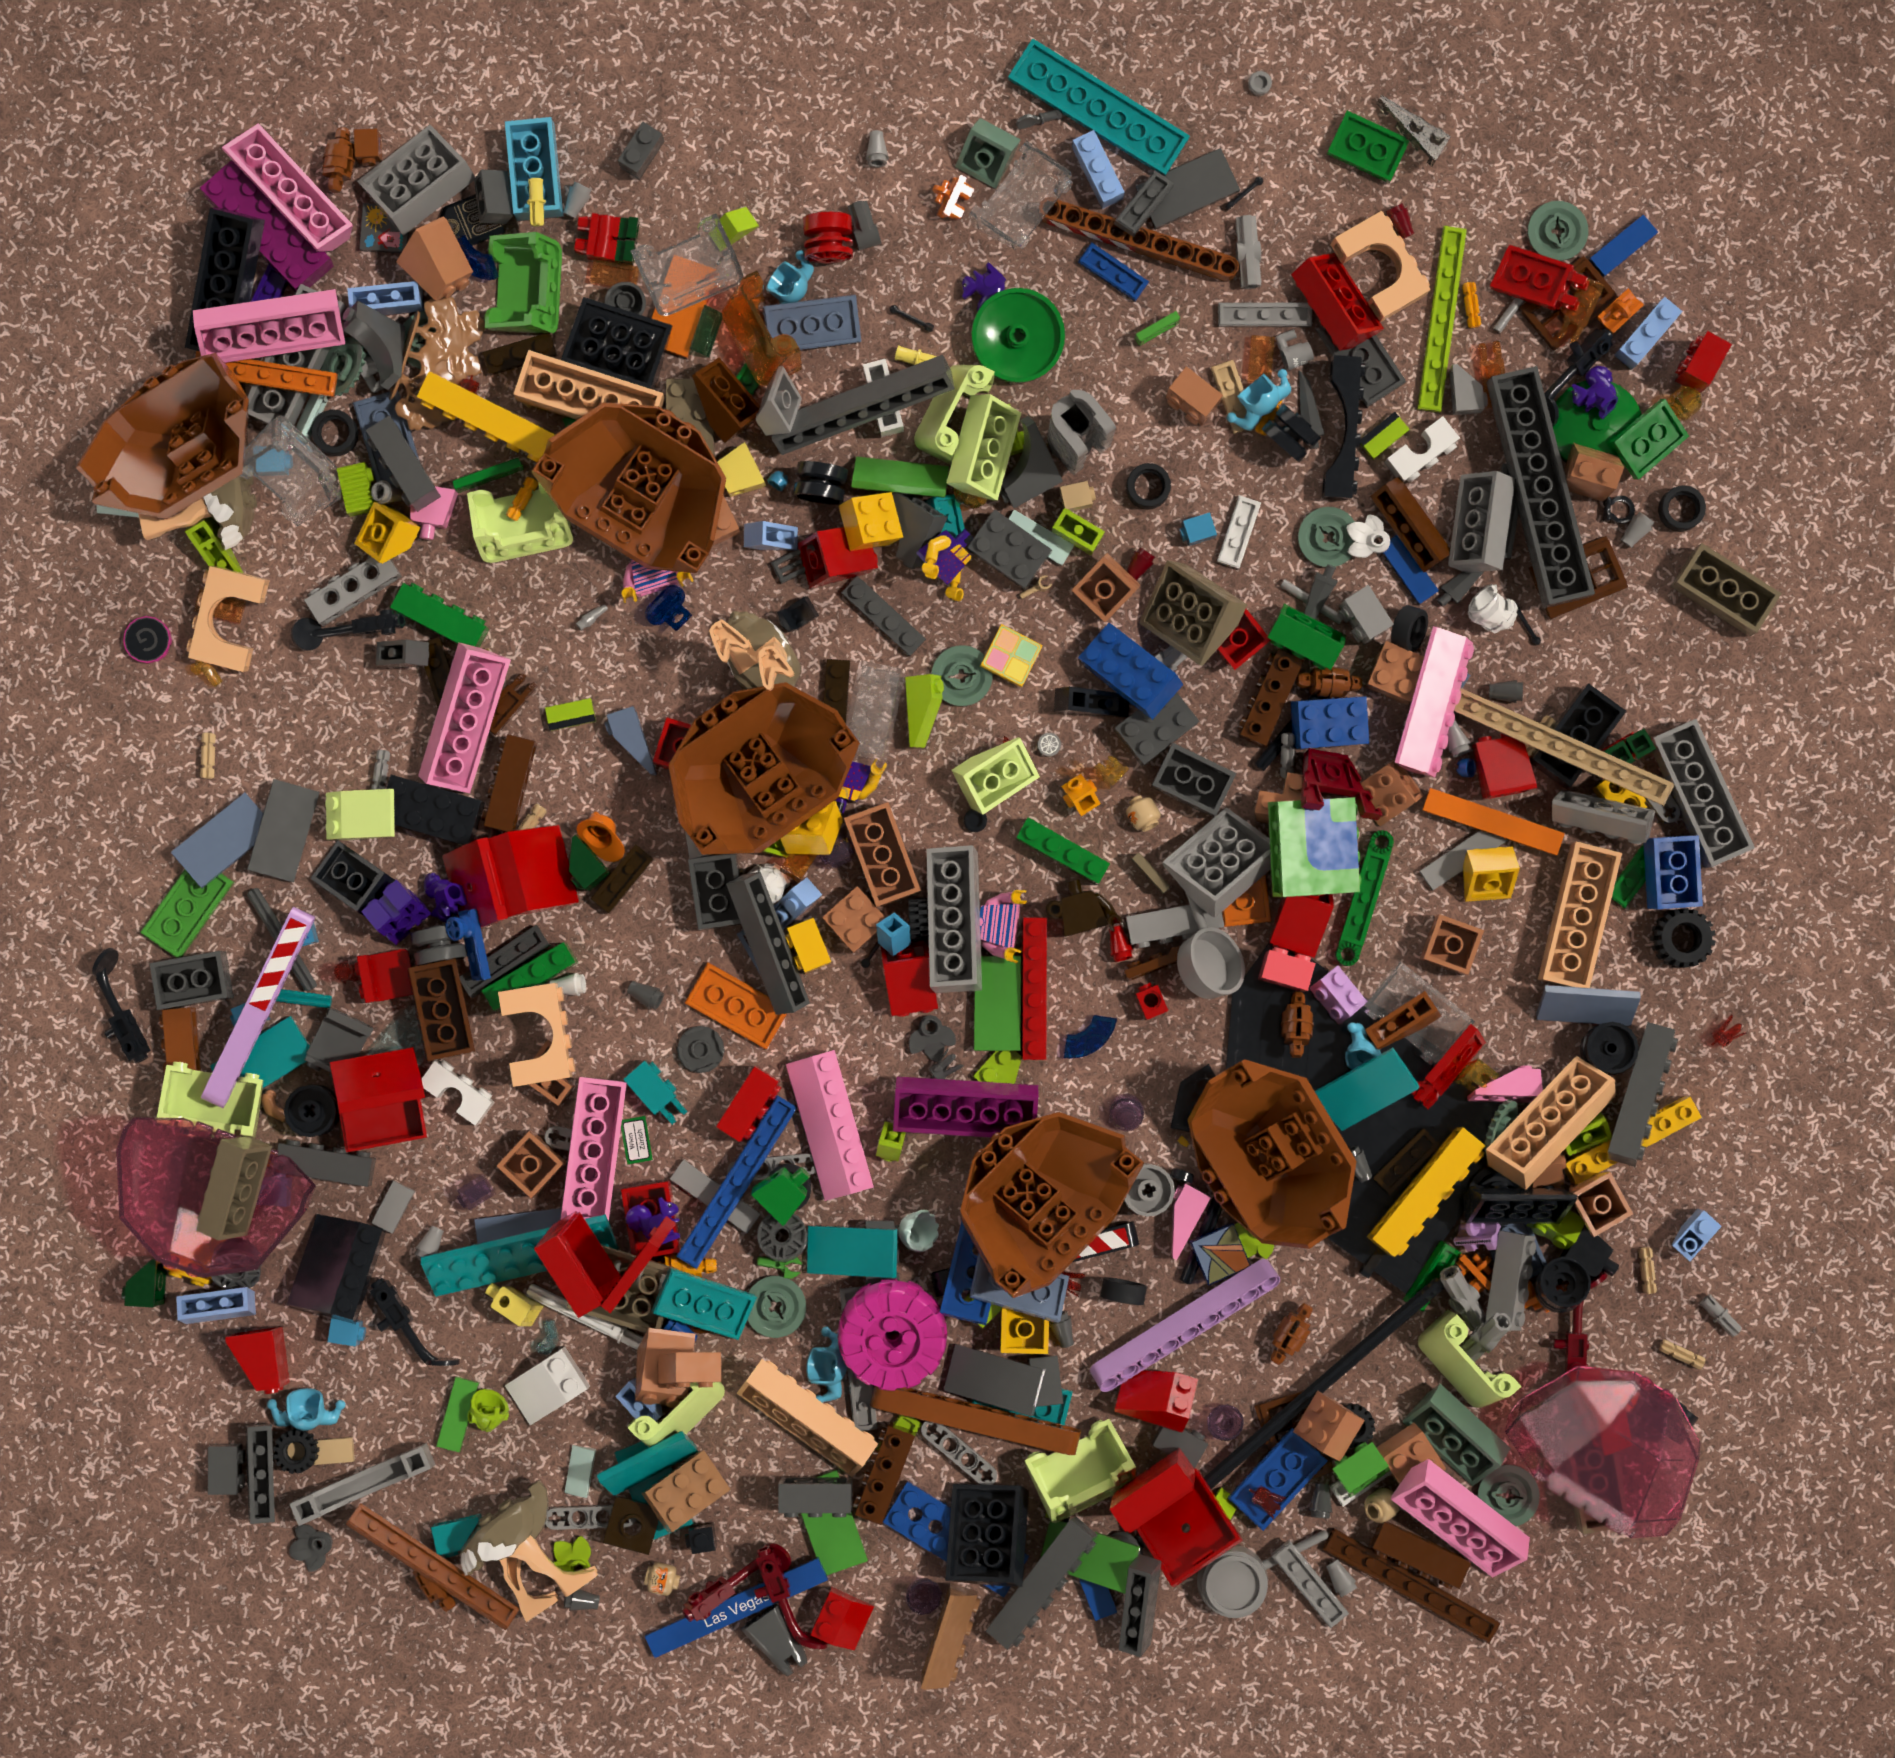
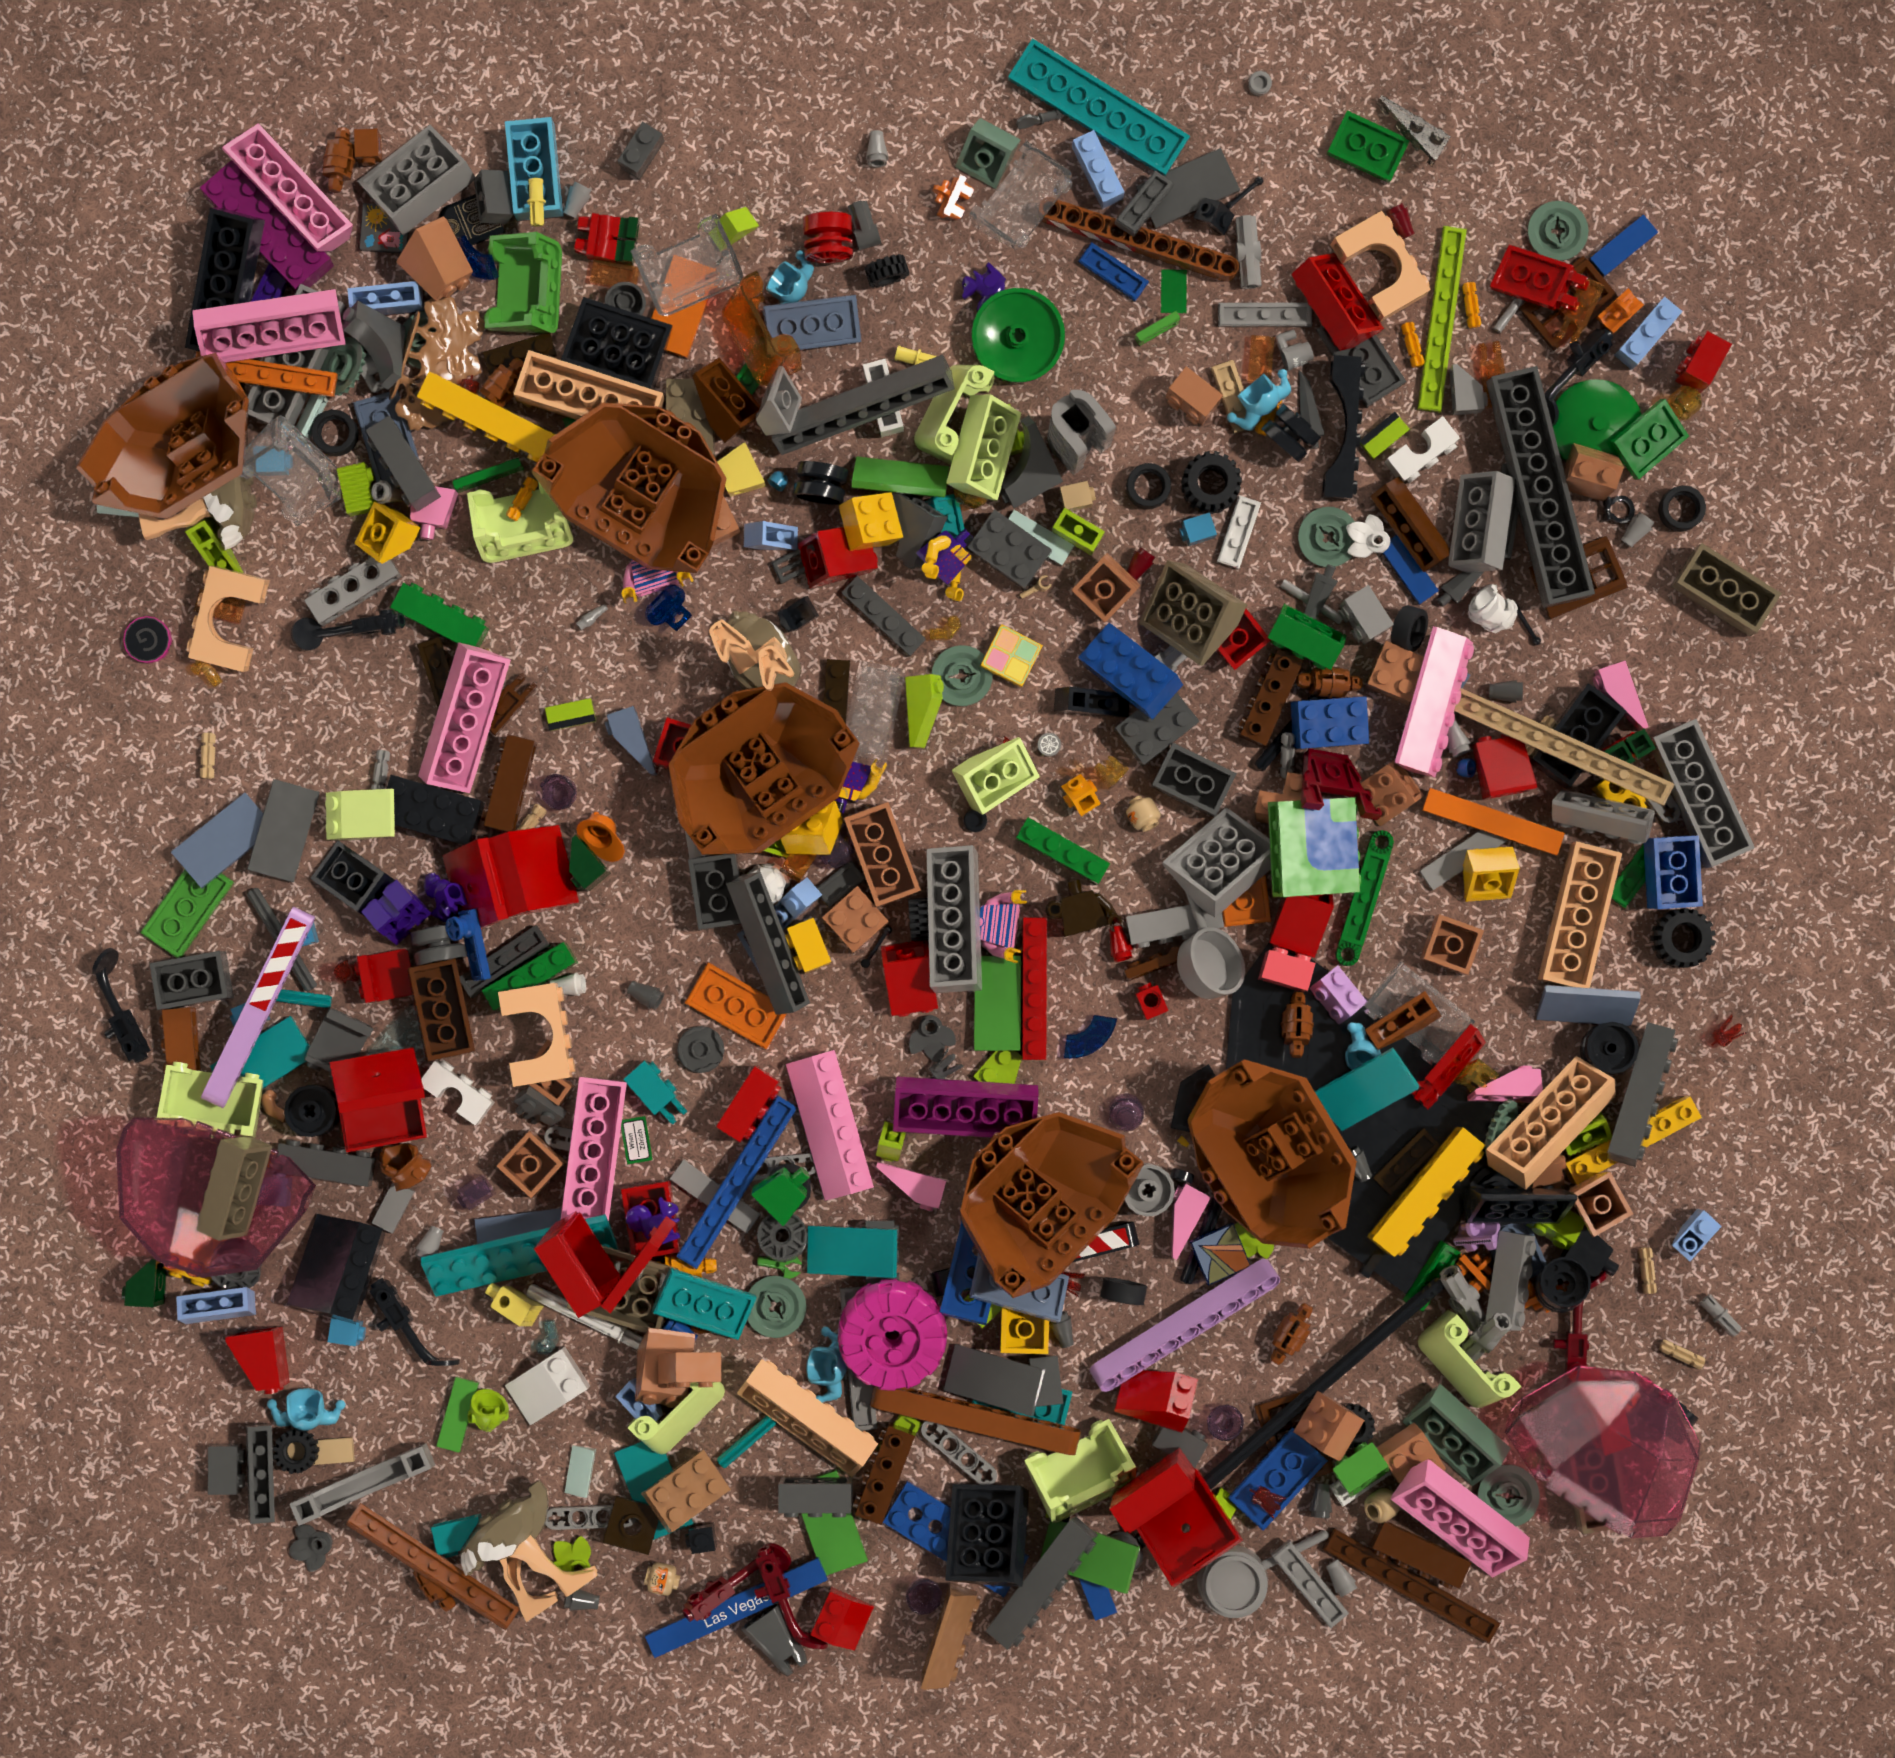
dark grey brick [376,640,429,668] -> none
dark brown plate [591,844,655,914] -> none
teal tile [597,1431,699,1496] -> none
clear green tile [689,305,724,358] -> none
dark azure brick [876,912,911,956] -> none
black hinge [890,305,934,332] -> none
light aqua hair [898,1210,939,1252] -> none
dark grey brick [1119,1554,1161,1657] -> none
dark tan tile [1131,853,1170,894] -> none
dark purple animal [1572,366,1618,419] -> none
none -> dark orange piece [379,1143,432,1192]
none -> dark orange piece [480,357,524,408]
none -> dark grey hinge [513,1086,567,1126]
none -> hair [540,774,577,811]
none -> teal axle [717,1415,776,1468]
none -> dark grey tile [817,861,866,908]
none -> black tyre [864,254,910,288]
none -> bright pink slope [876,1162,946,1211]
none -> clear yellow arm [930,615,961,640]
none -> green sticker [1161,269,1187,313]
none -> black tyre [1181,451,1242,514]
none -> black bracket [1194,198,1234,235]
none -> light orange axle [1401,322,1425,368]
none -> bright pink slope [1593,661,1648,730]

